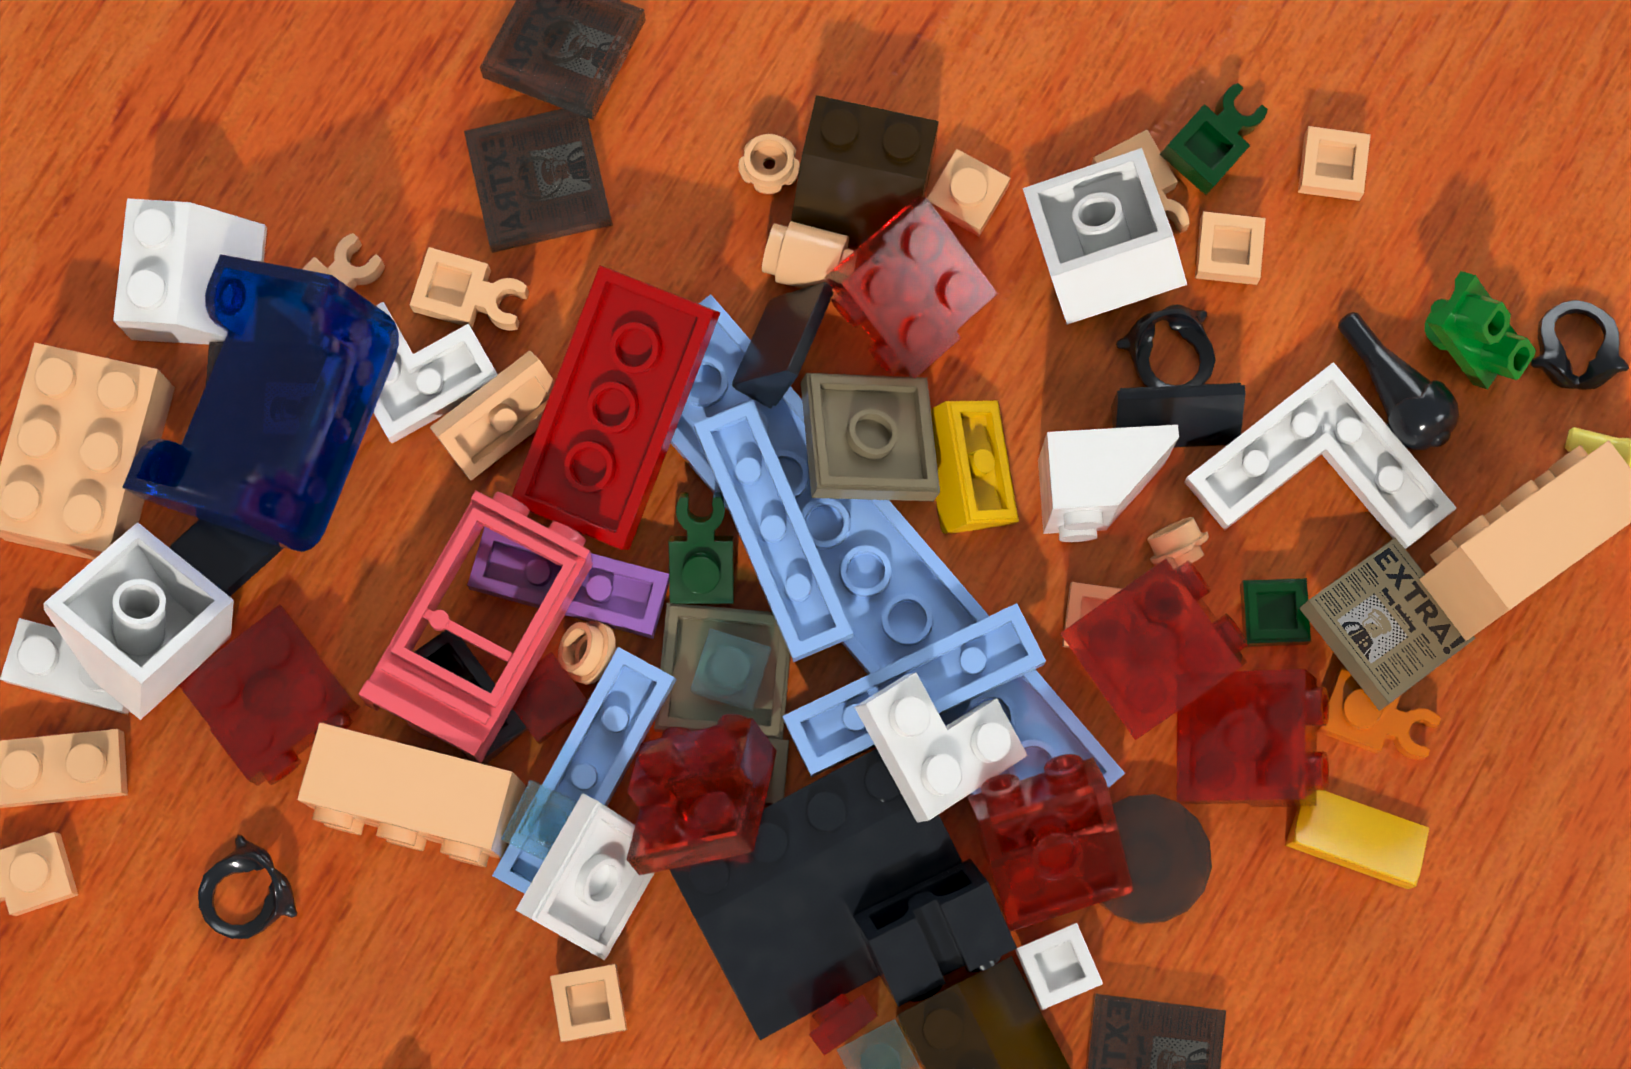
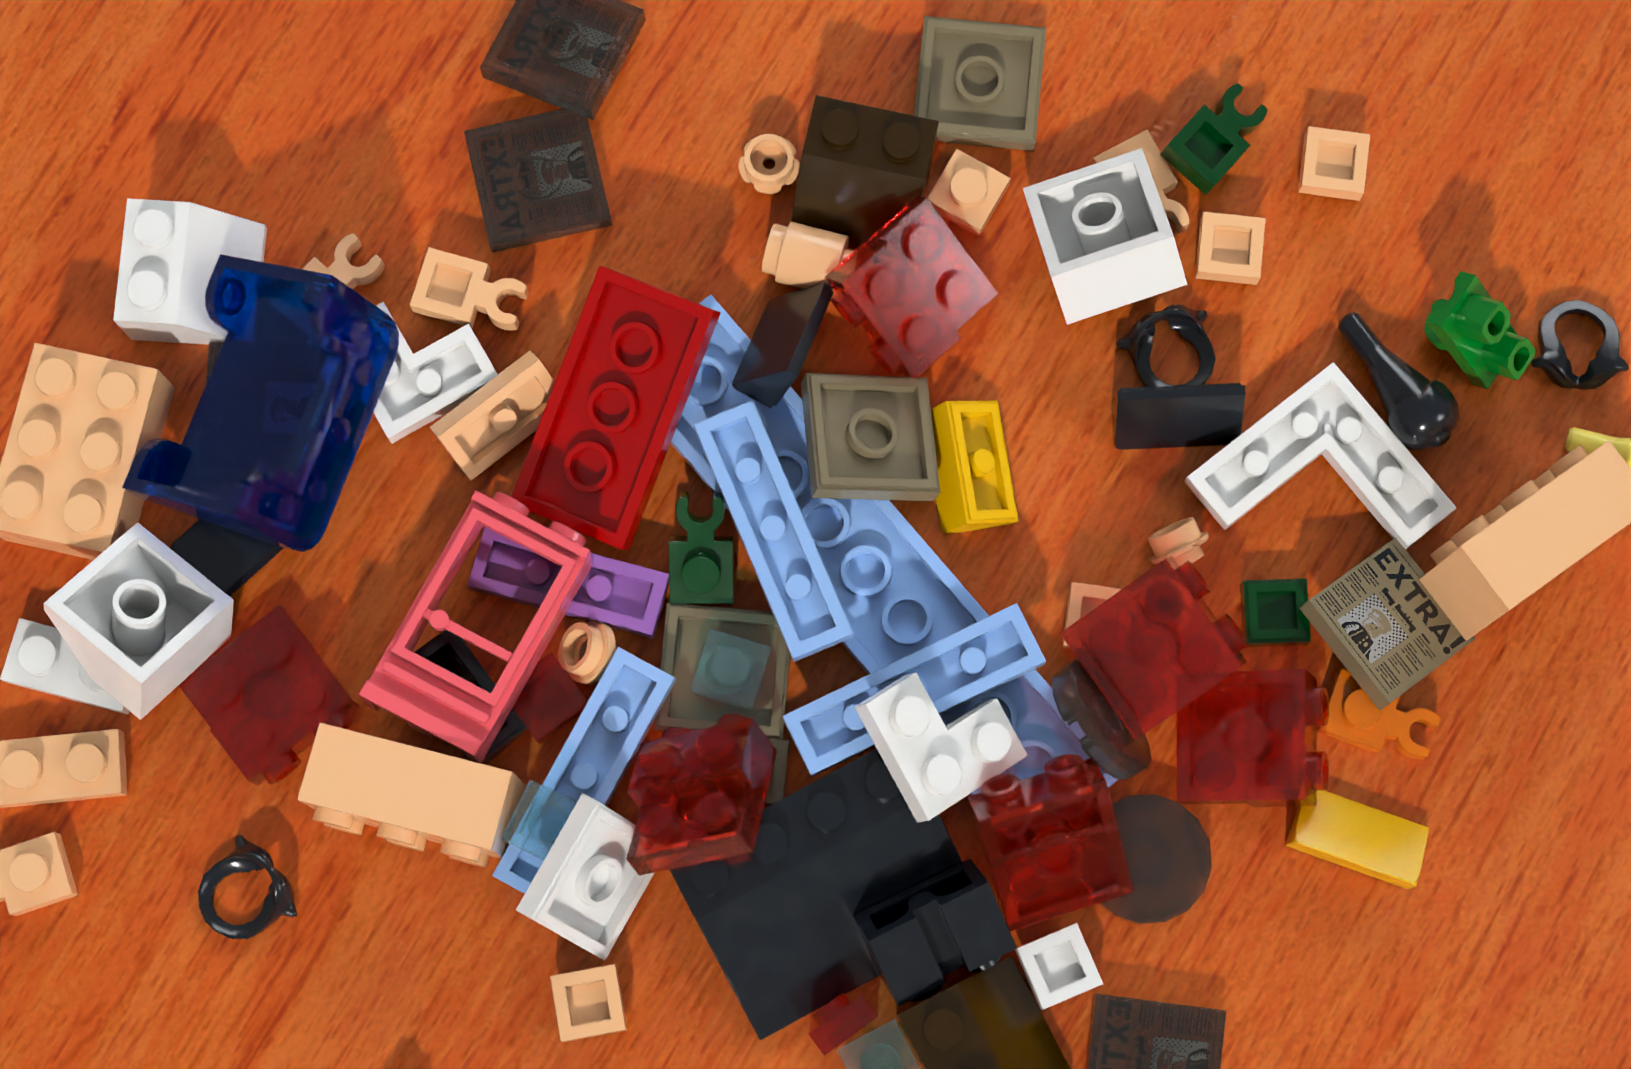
white slope [1038,425,1179,542] -> none
none -> dark tan tile [914,16,1046,151]
none -> clear smoke tile [1052,659,1152,780]

